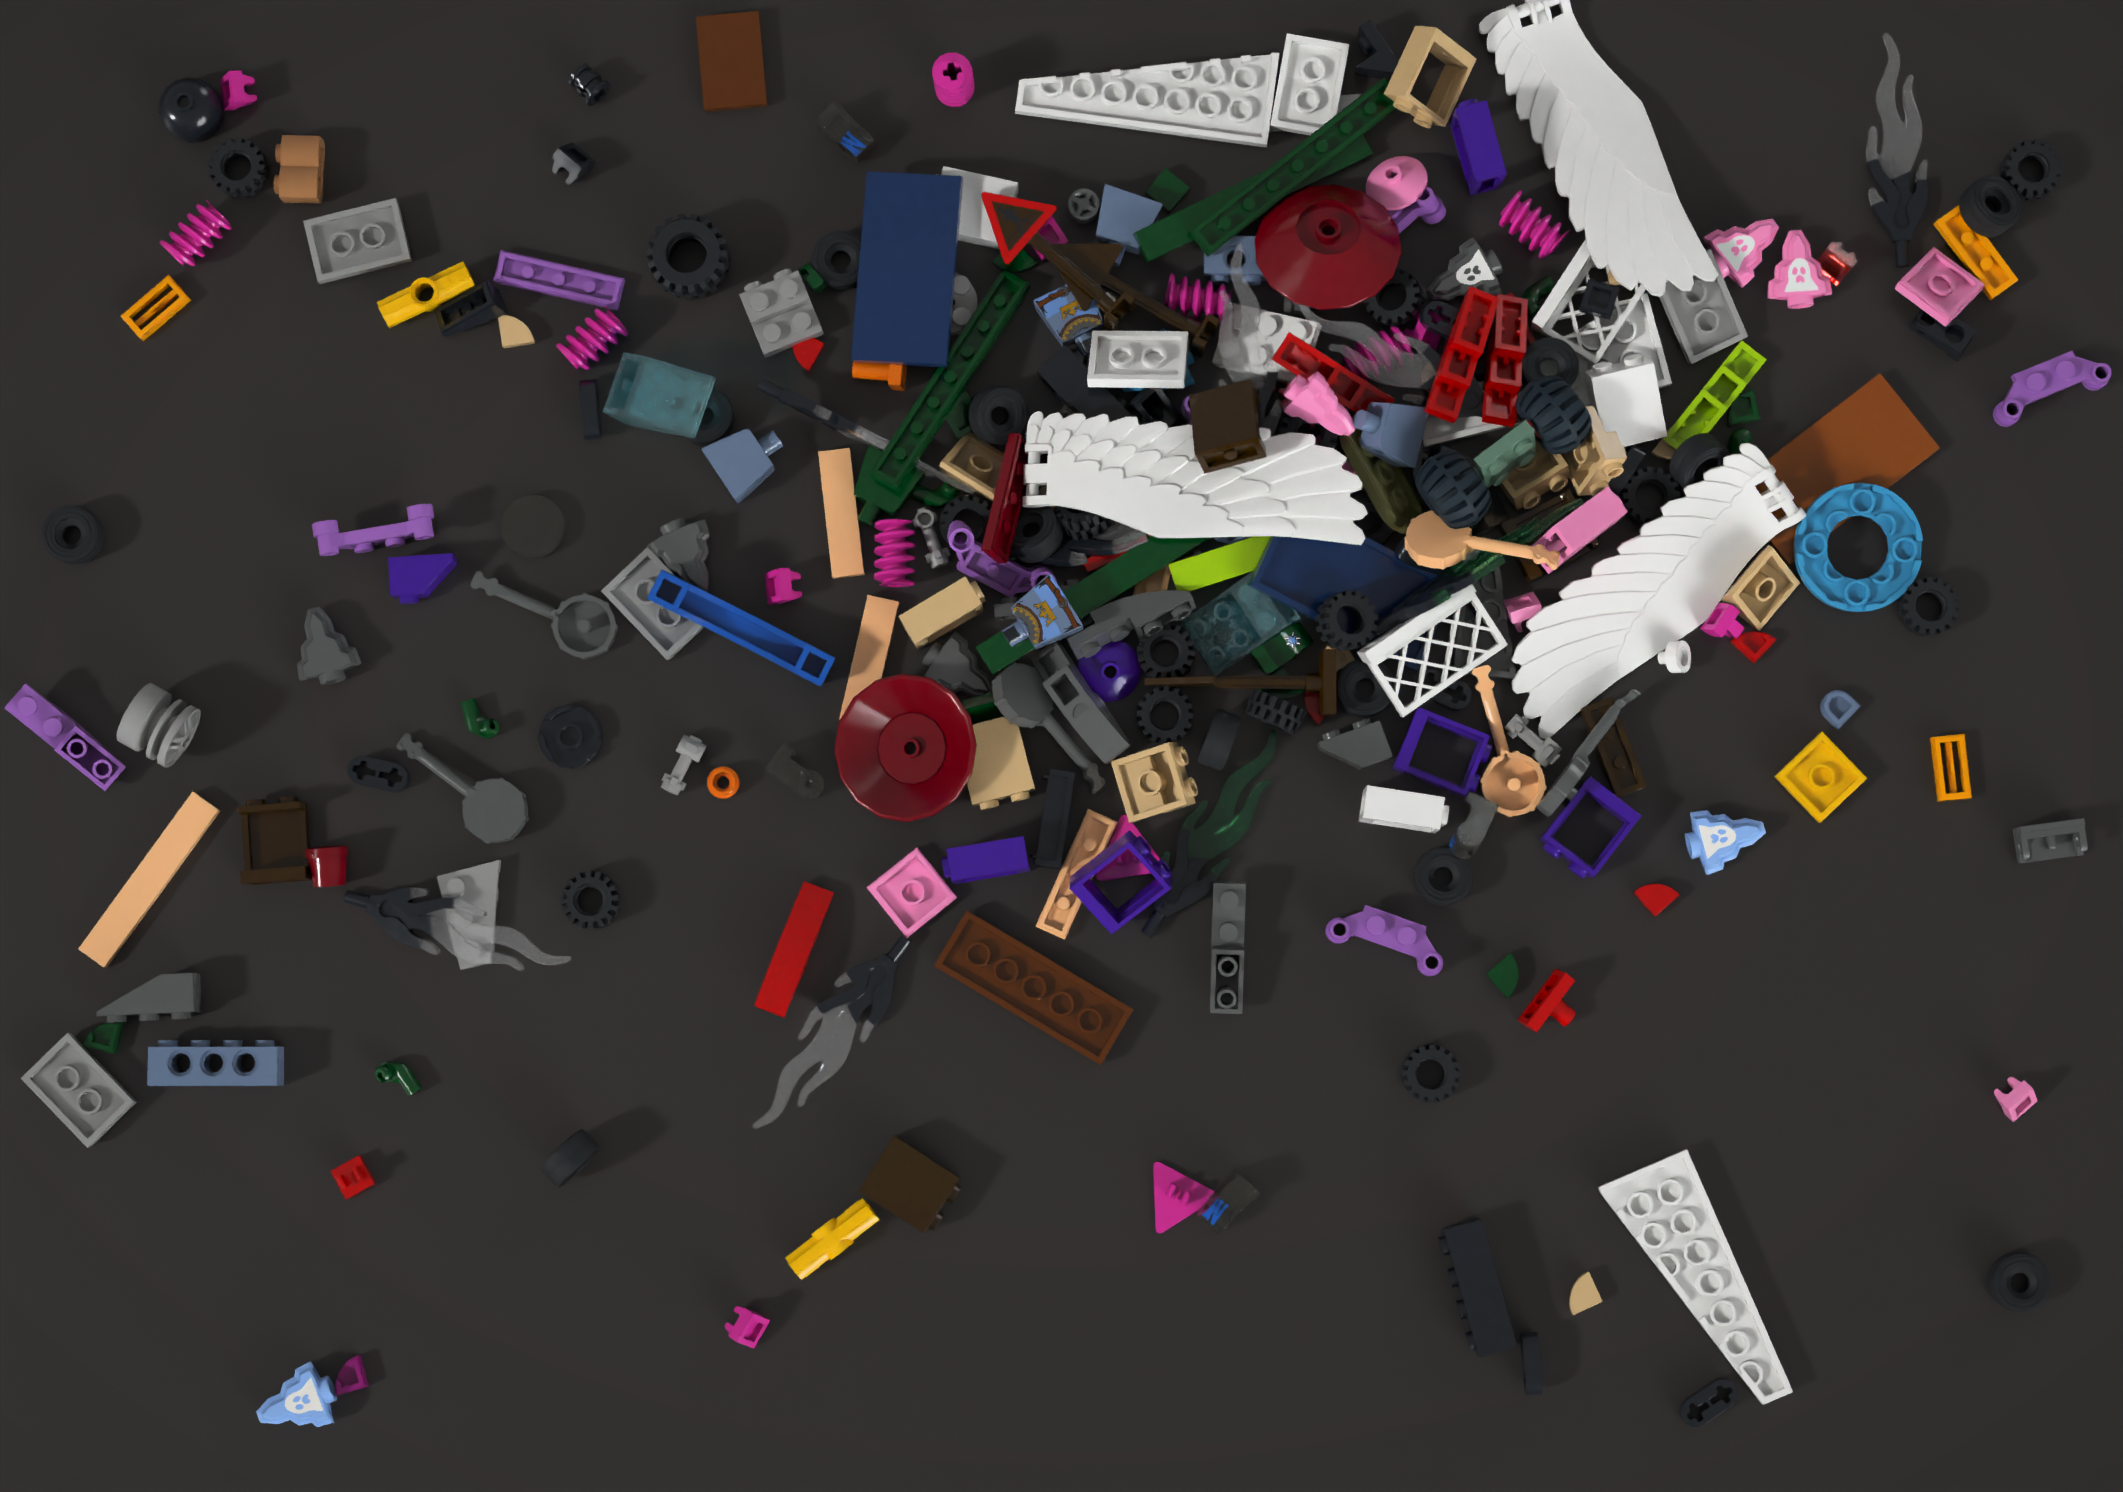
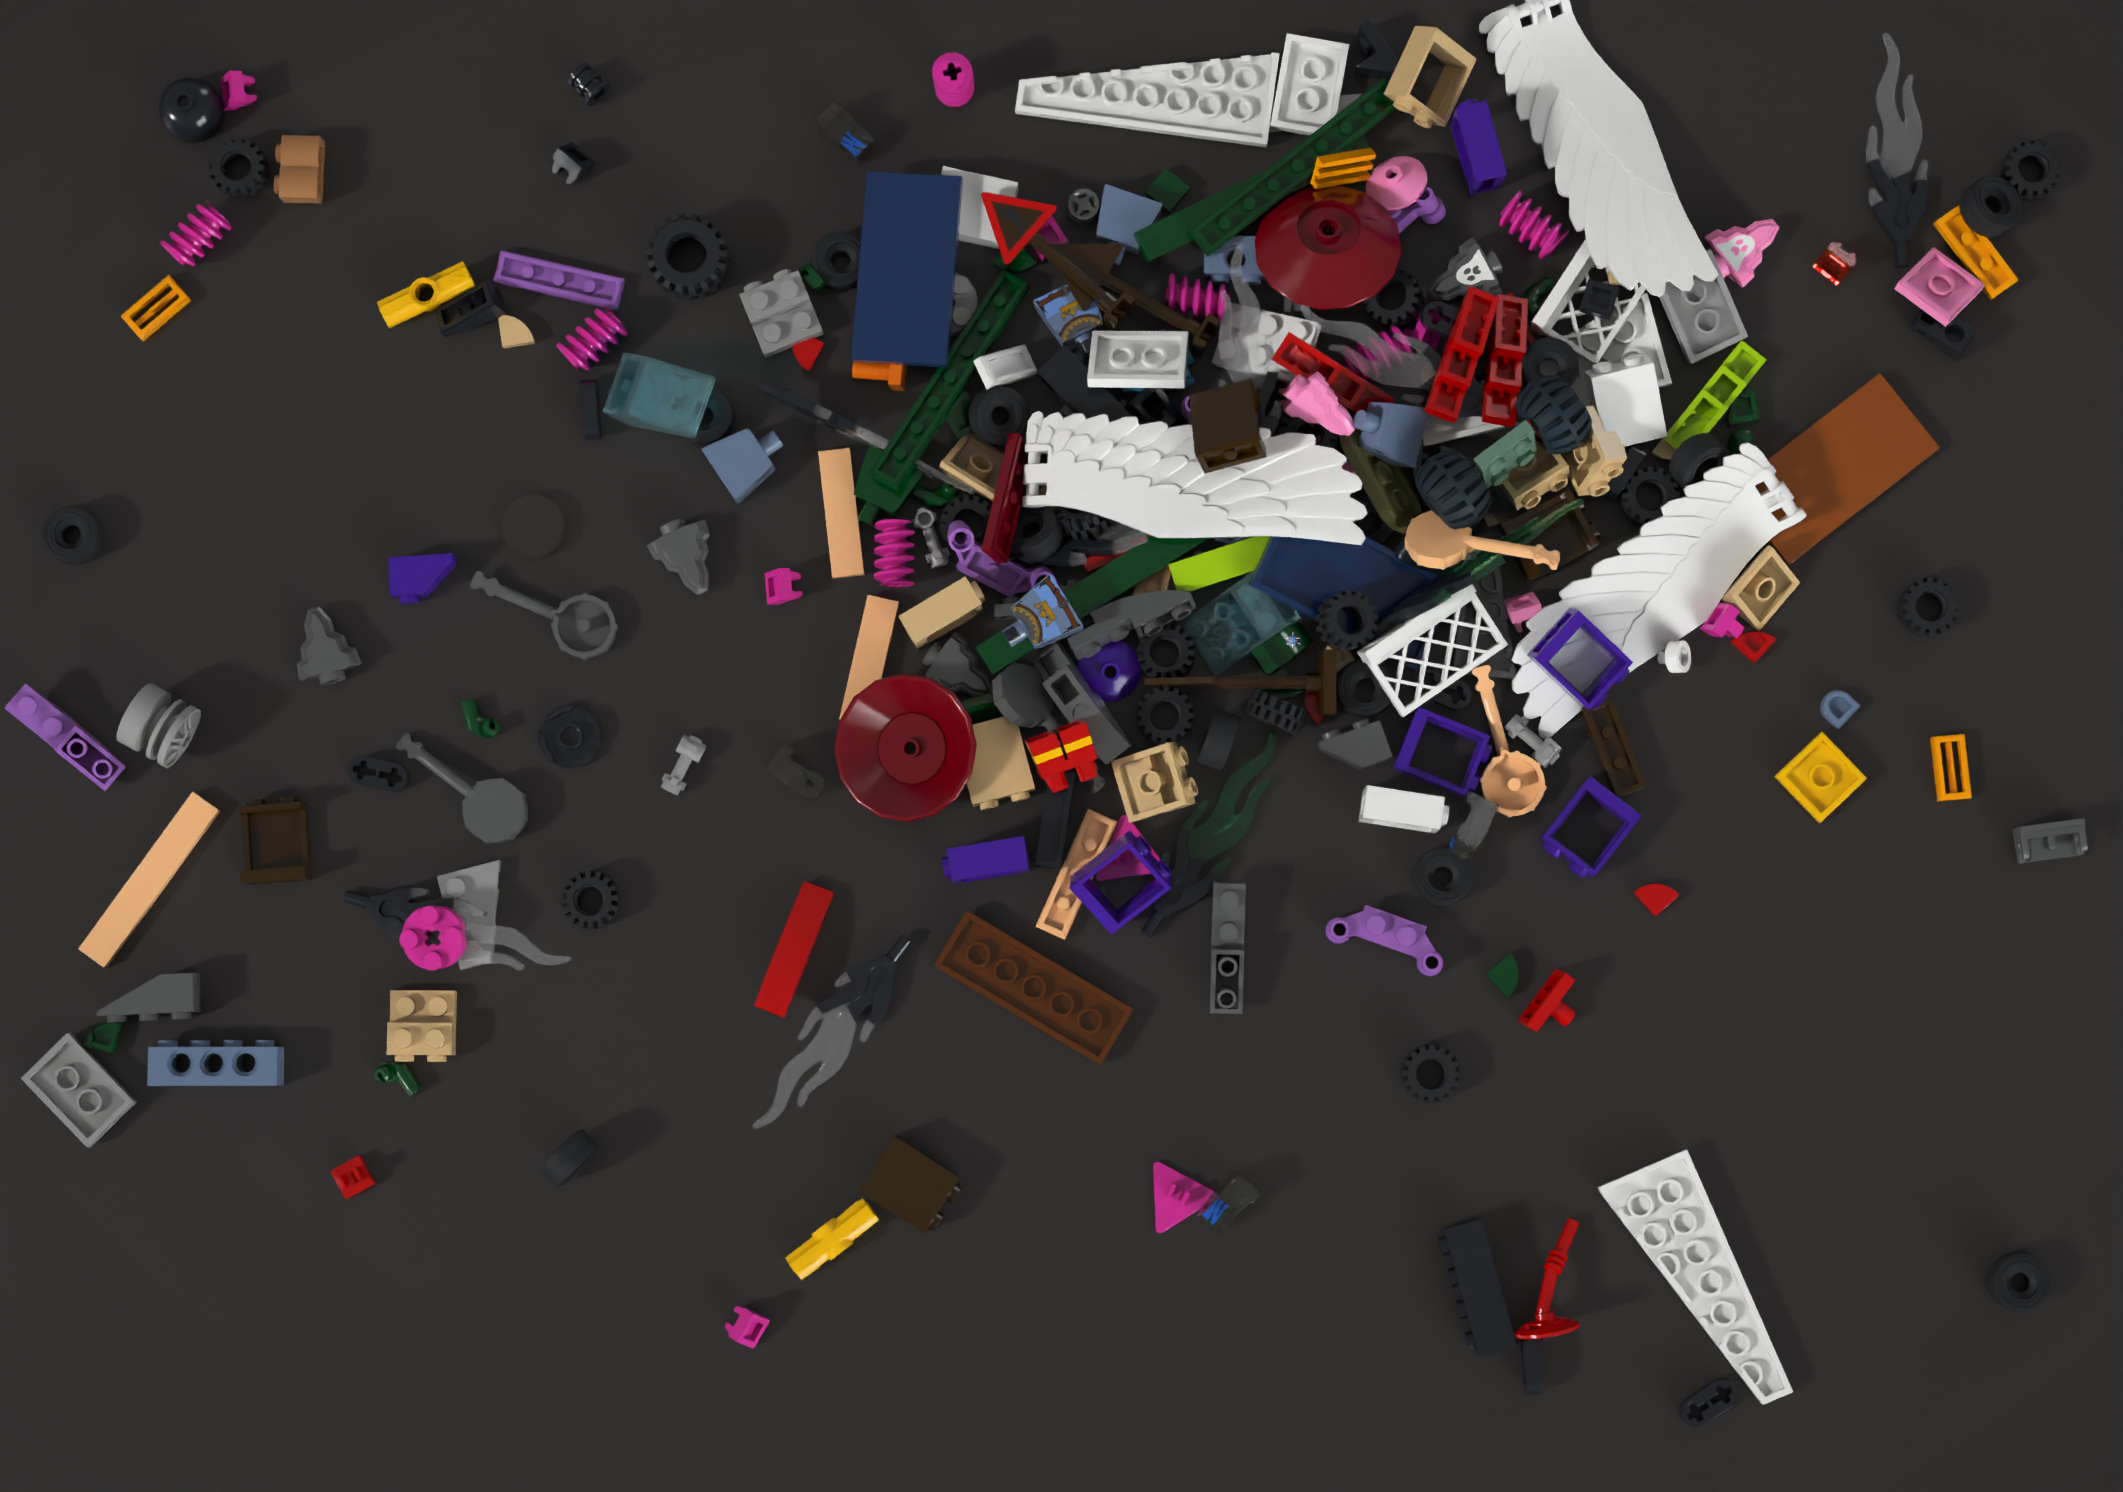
light blue rock [256,1361,337,1427] -> none
light grey plate [303,198,412,284] -> none
dark red piece [305,845,348,887] -> none
medium lavender plate [312,504,434,556] -> none
magenta tile [335,1354,369,1396] -> none
light grey plate [601,547,704,661] -> none
blue arch [647,569,835,687] -> none
reddish brown tile [696,11,768,112] -> none
orange plate [707,766,740,799] -> none
bright pink tile [867,848,957,938] -> none
bright pink slope [1532,486,1628,574] -> none
dark grey piece [1536,689,1641,817] -> none
tan tile [1569,1271,1603,1315] -> none
light blue rock [1685,810,1766,875] -> none
bright pink rock [1768,230,1832,309] -> none
dark azure plate [1793,483,1923,612] -> none
medium lavender plate [1993,350,2111,427] -> none
bright pink tile [1994,1077,2037,1122] -> none
none -> tan plate [387,990,457,1062]
none -> dark pink plate [399,905,467,971]
none -> white tile [973,344,1037,390]
none -> red hips [1024,718,1098,793]
none -> light orange tile [1310,148,1376,189]
none -> red dish [1514,1218,1580,1339]
none -> dark purple window [1527,607,1633,710]

